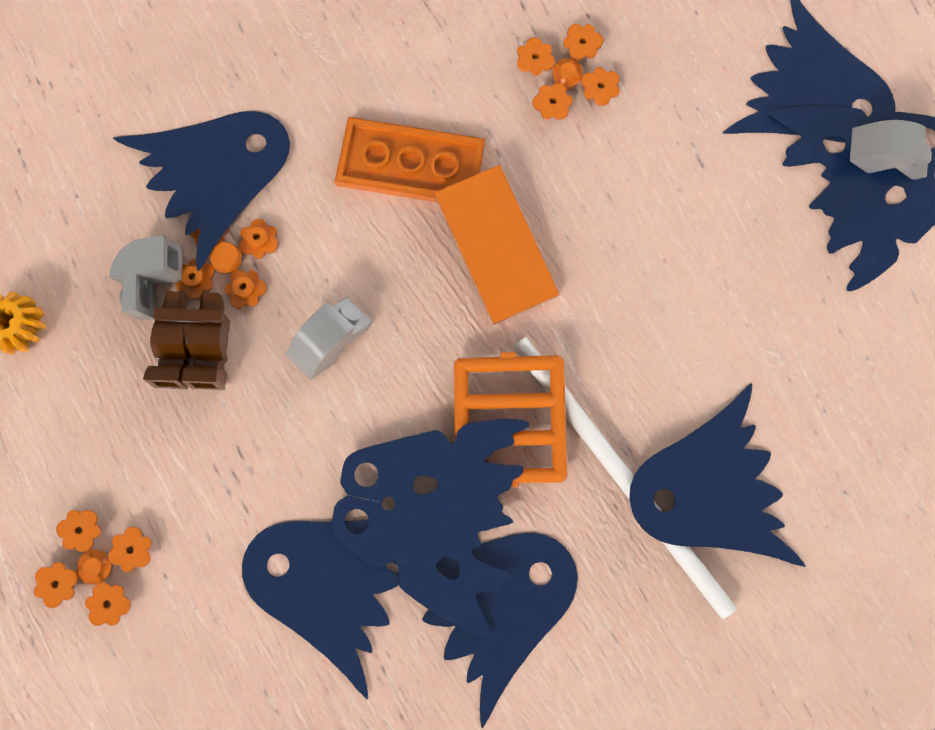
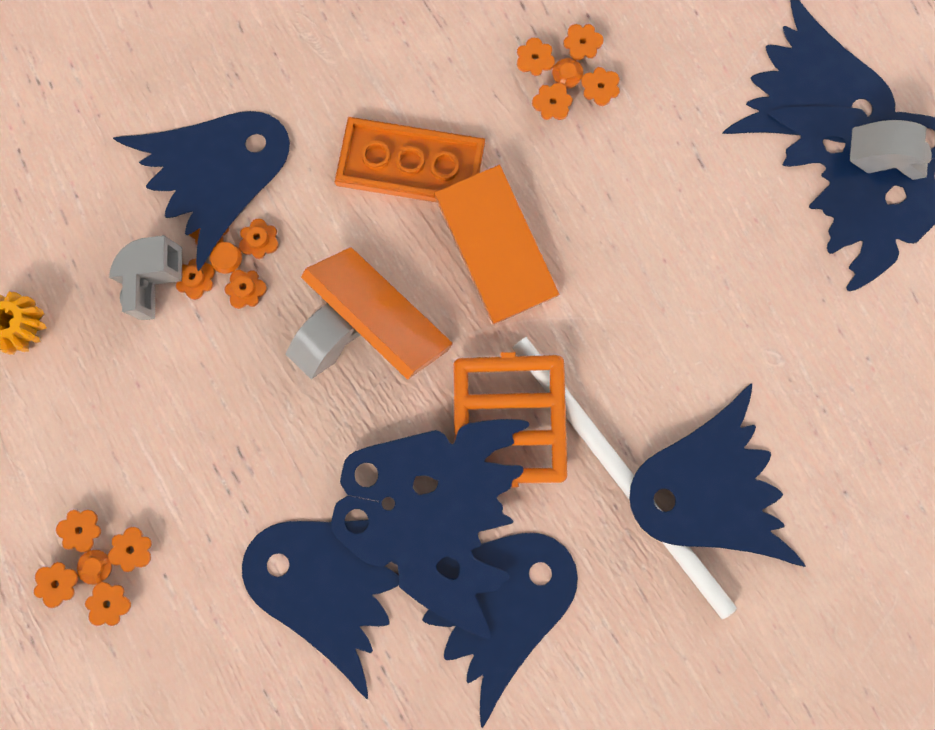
reddish brown hips [143,291,230,390] -> none
none -> orange tile [301,247,453,380]

